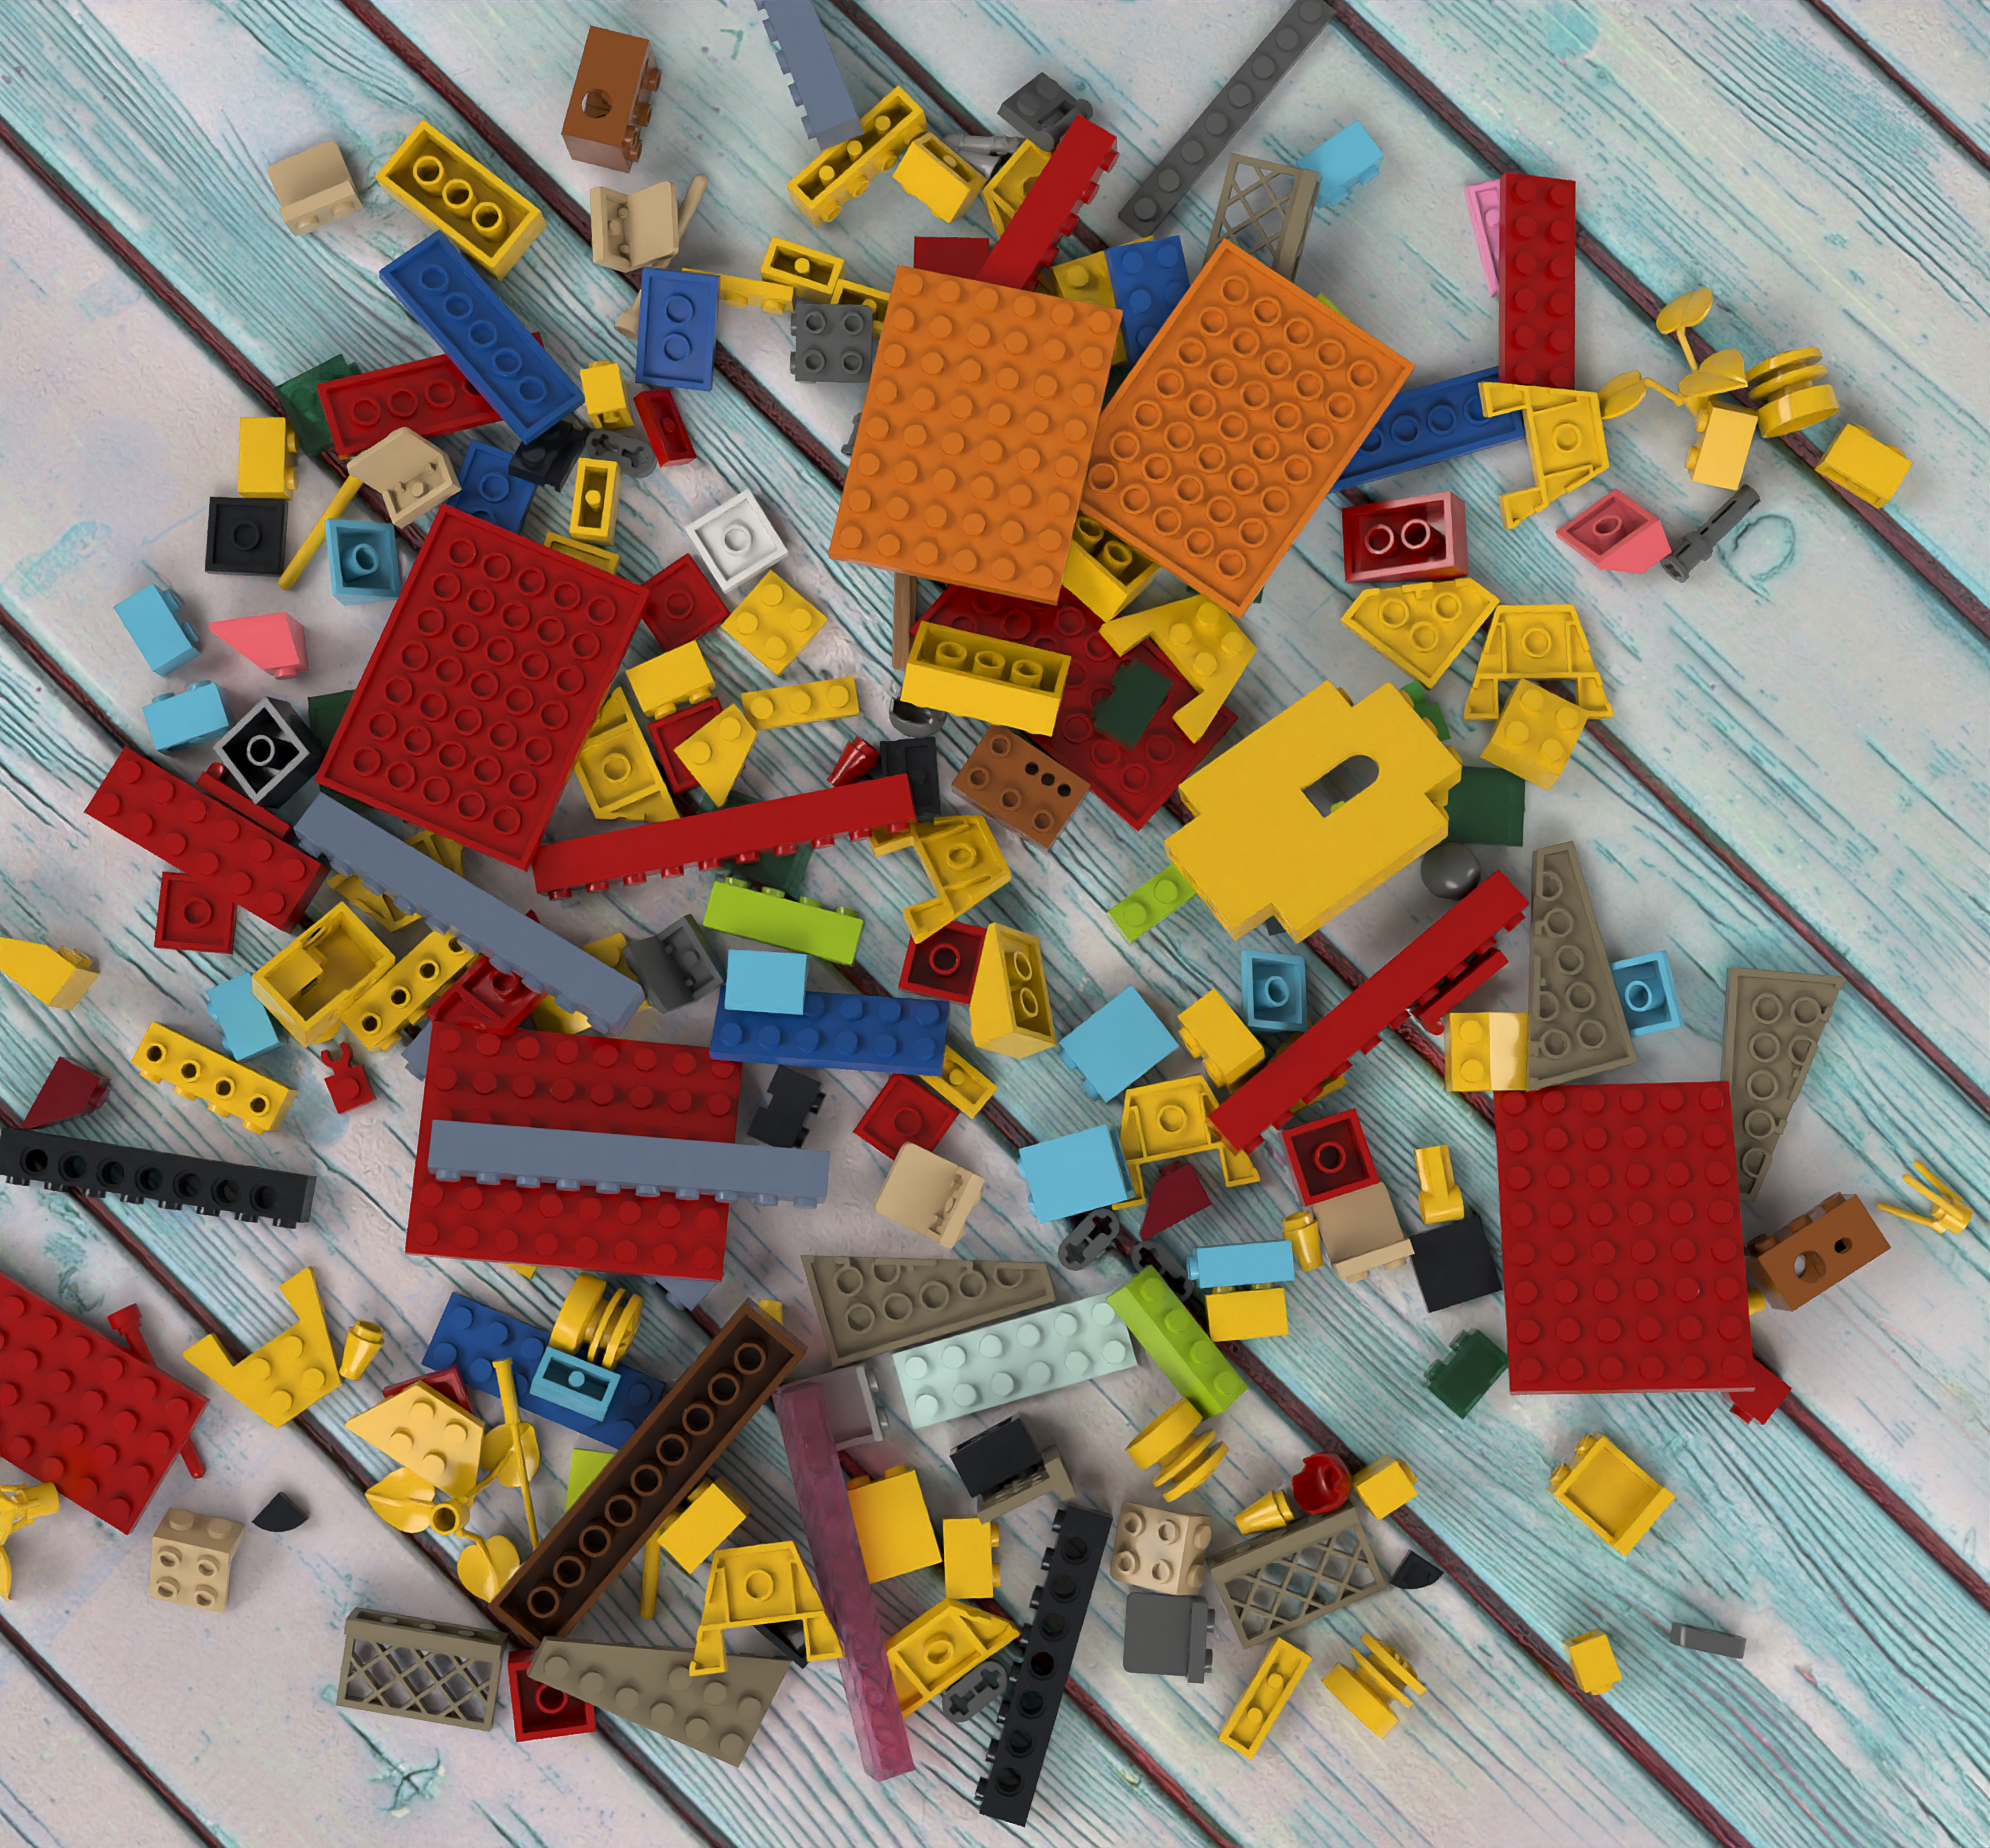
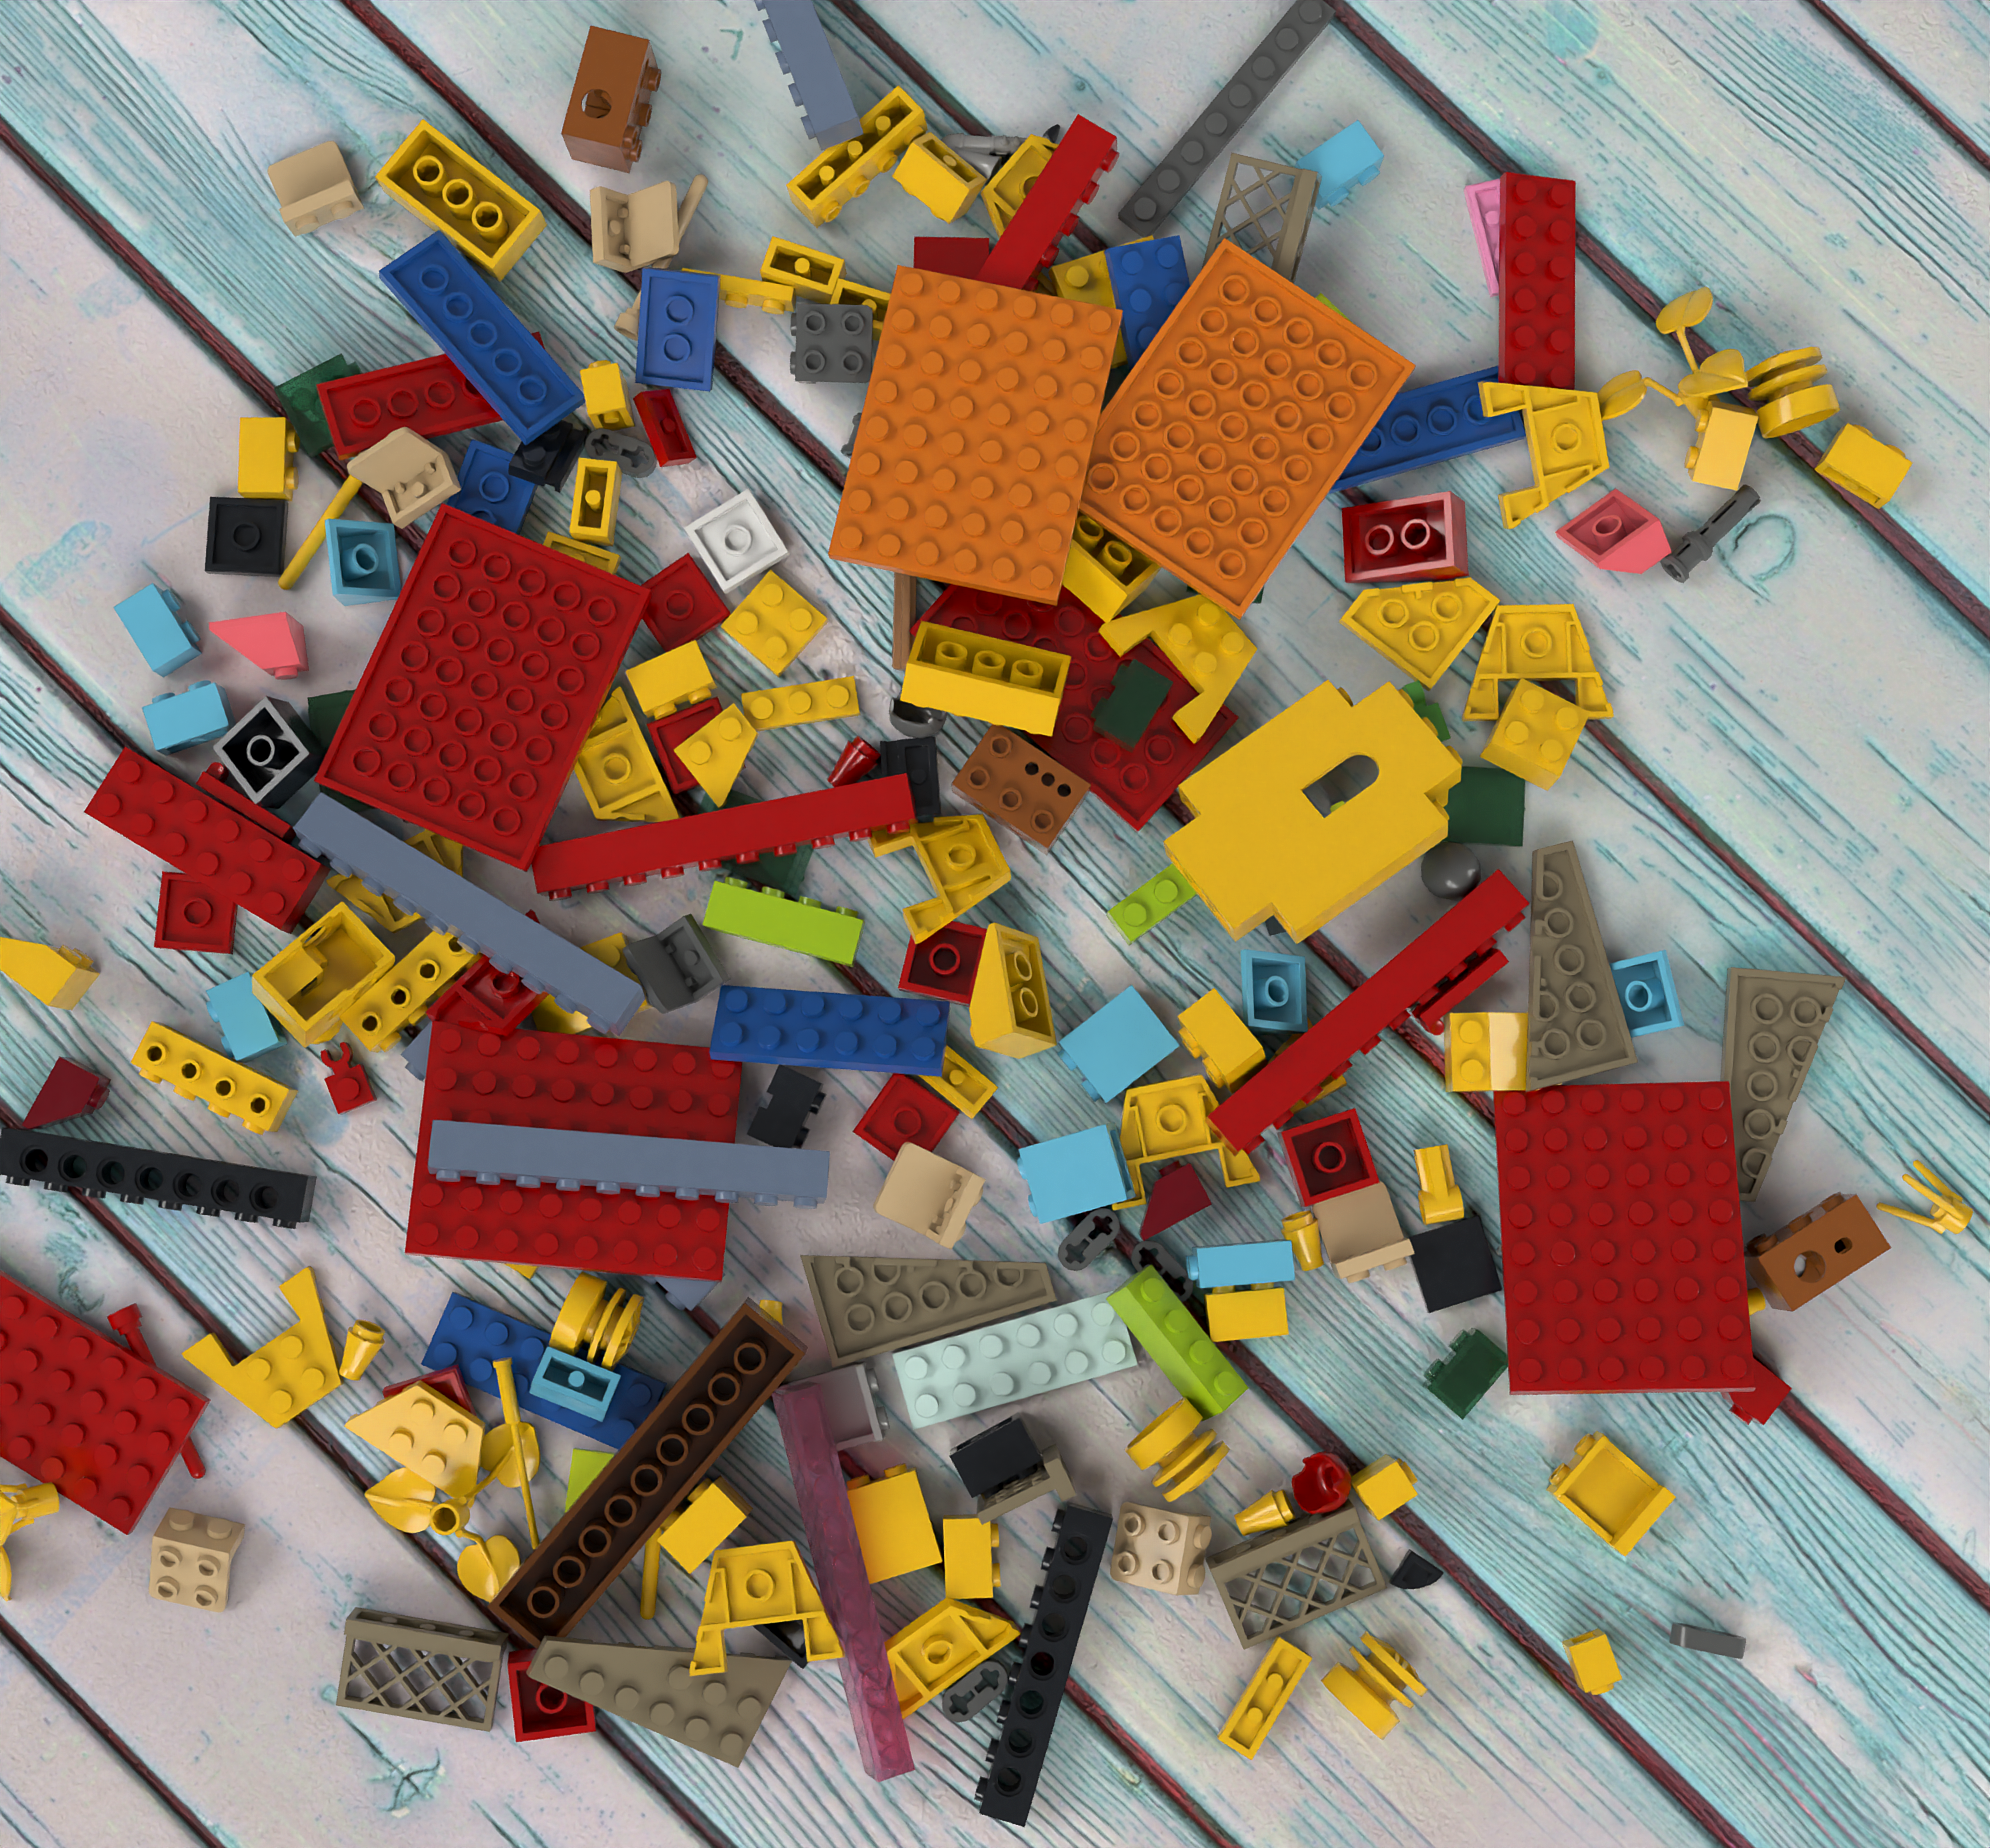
black tile [252,1492,309,1532] -> none
medium azure slope [725,949,810,1015] -> none
dark grey plate [997,72,1093,152] -> none
dark grey bracket [1123,1592,1215,1684] -> none

